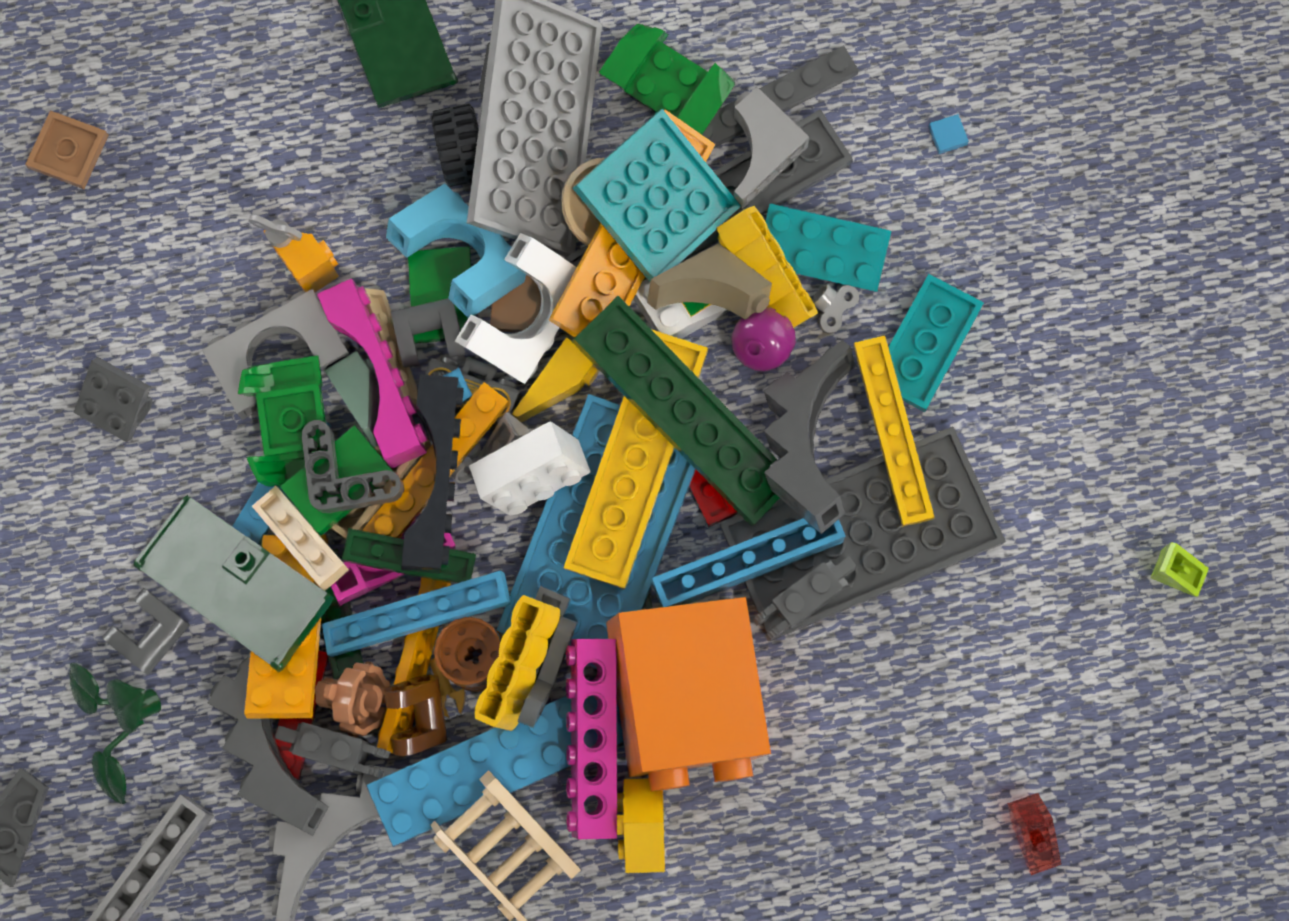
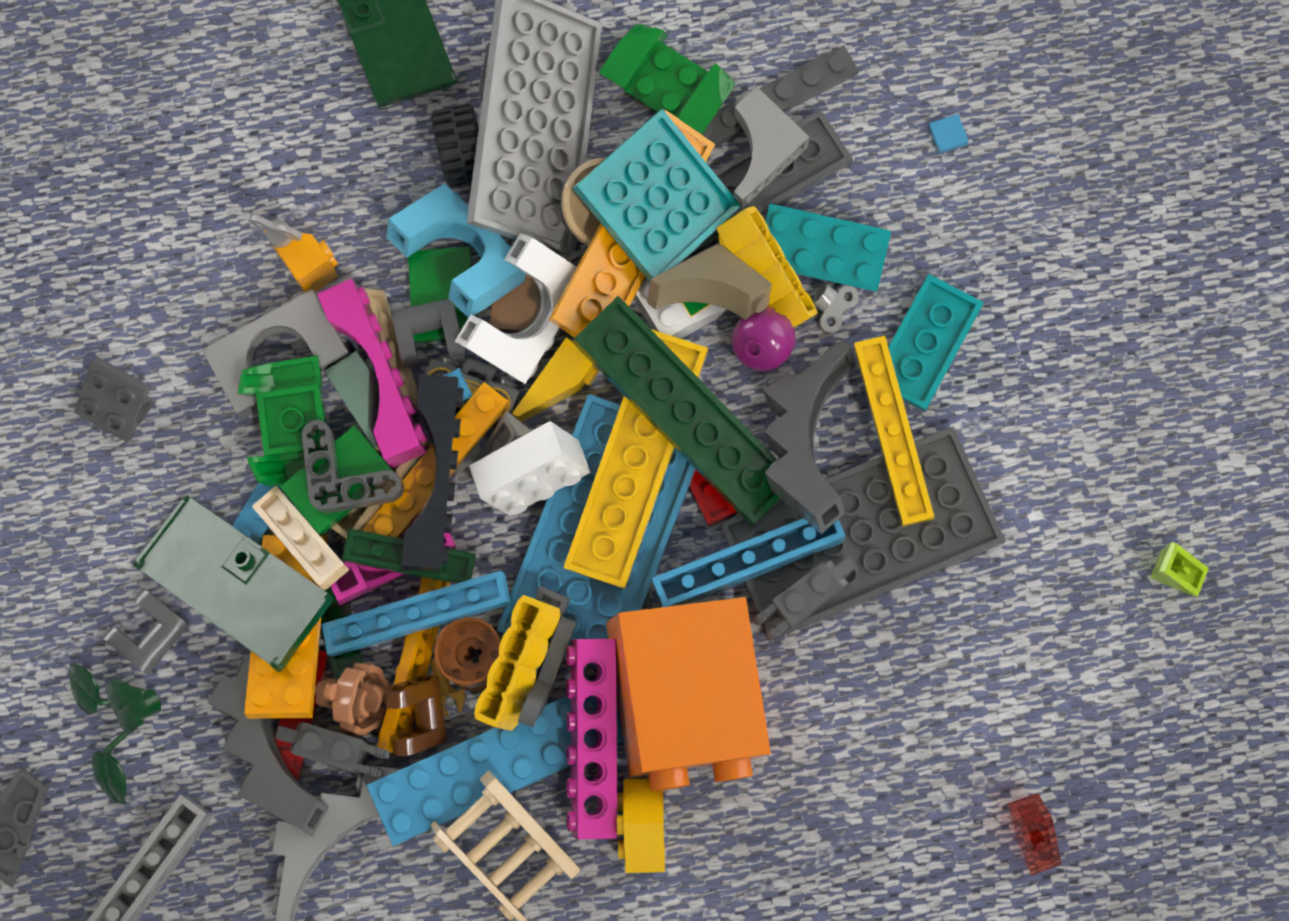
medium nougat plate [25,110,109,189] -> none

